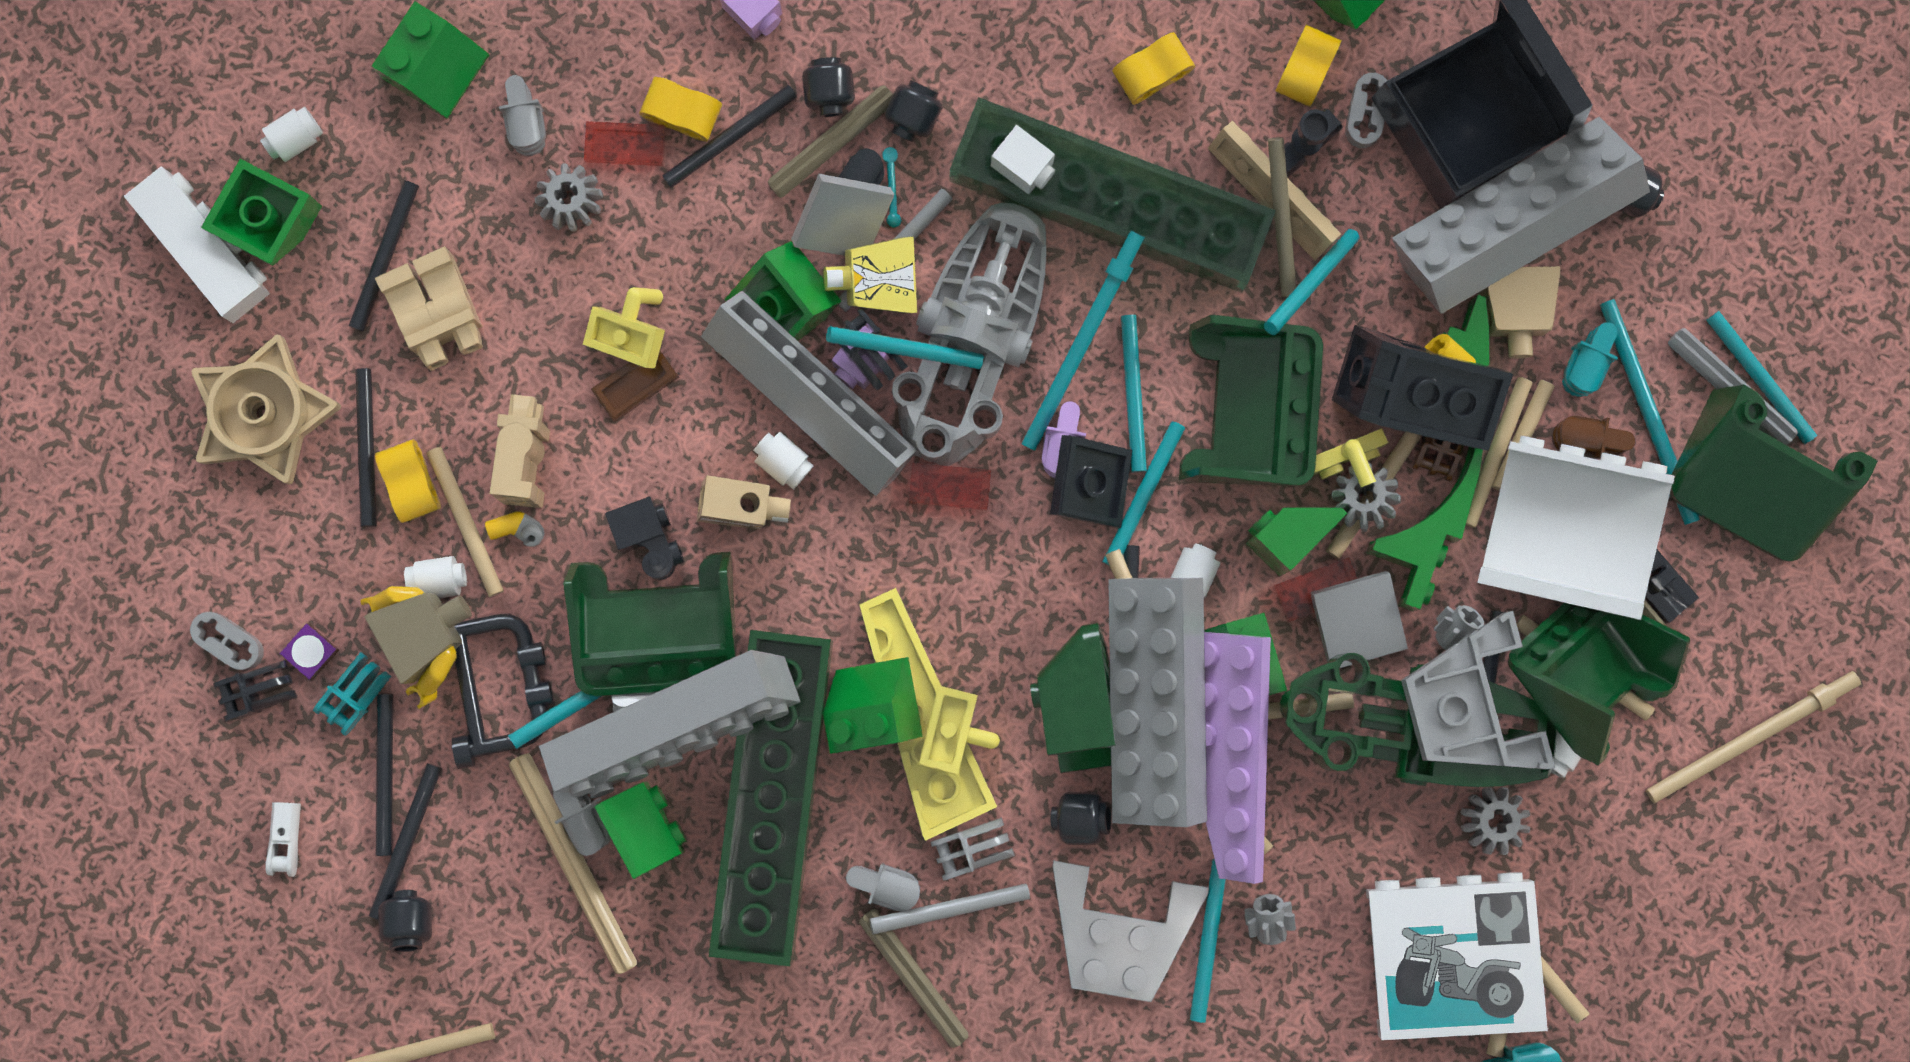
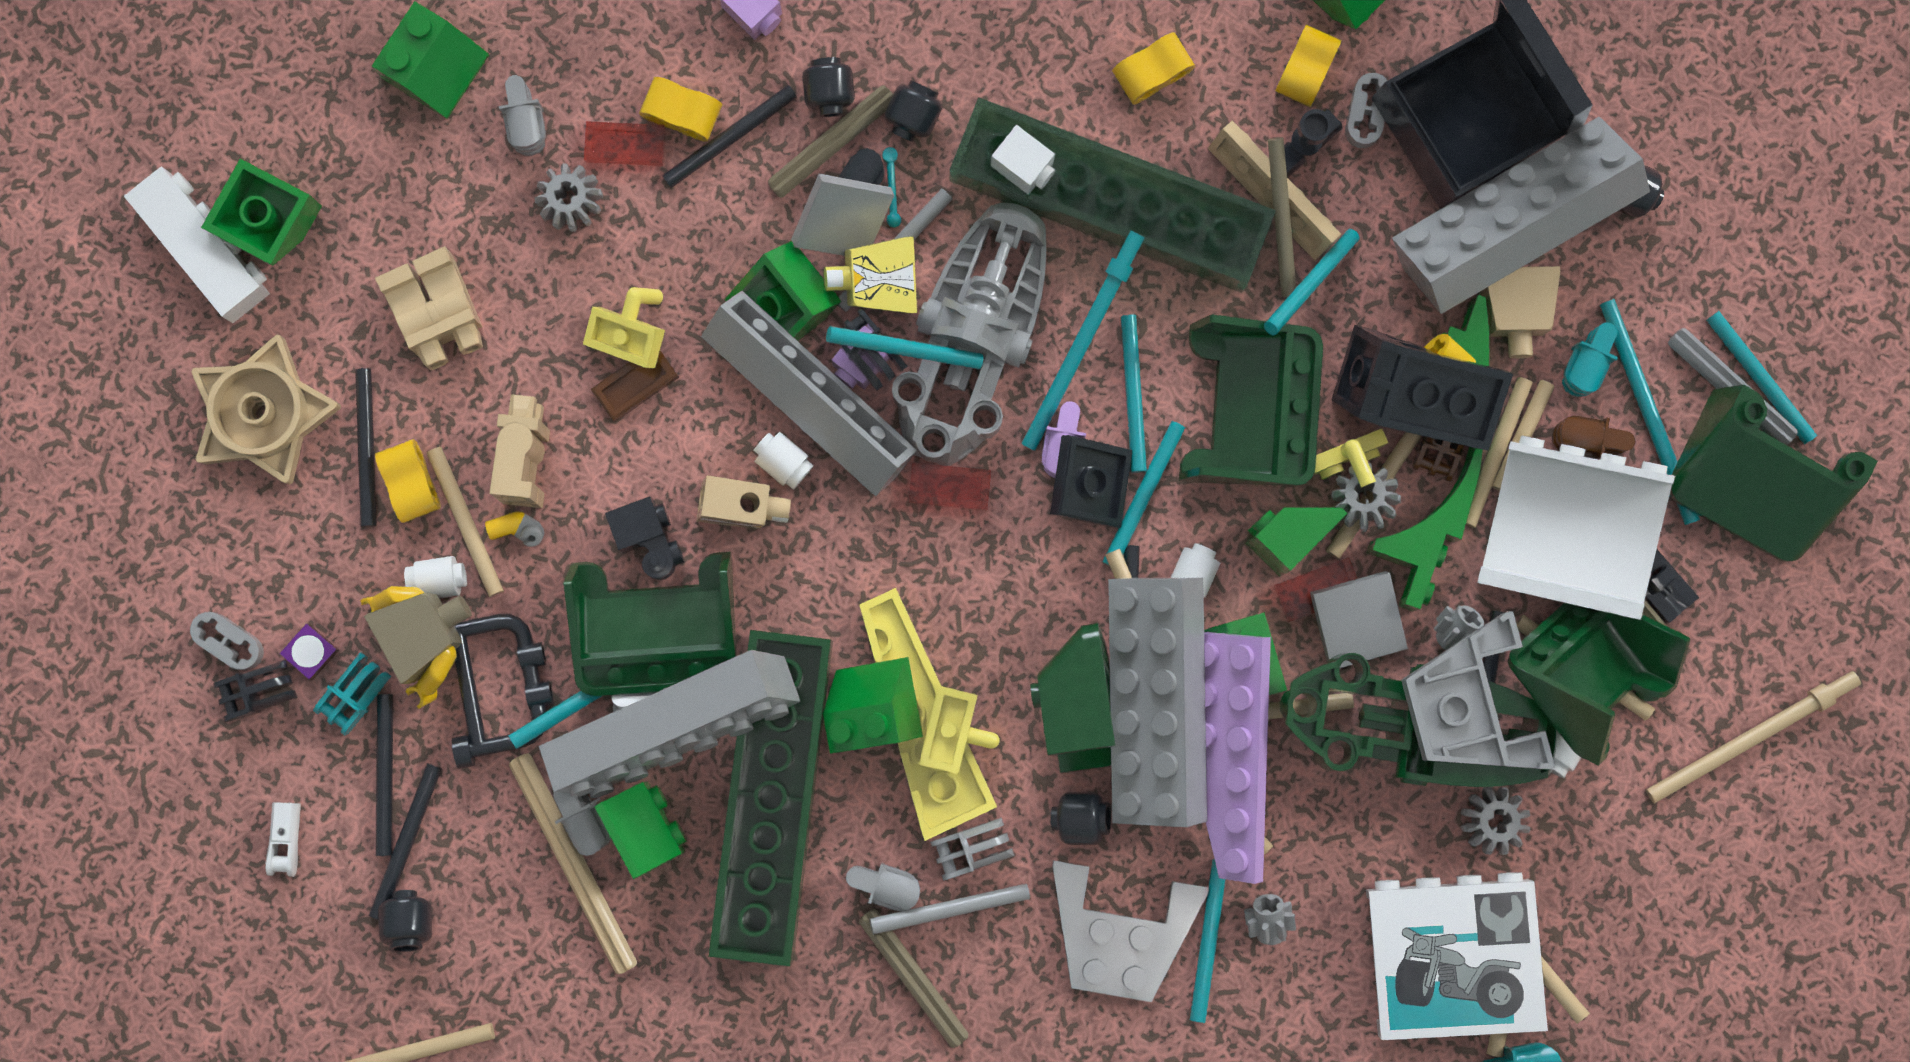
white brick [260,107,323,162] -> none
black bar [348,180,419,332] -> none

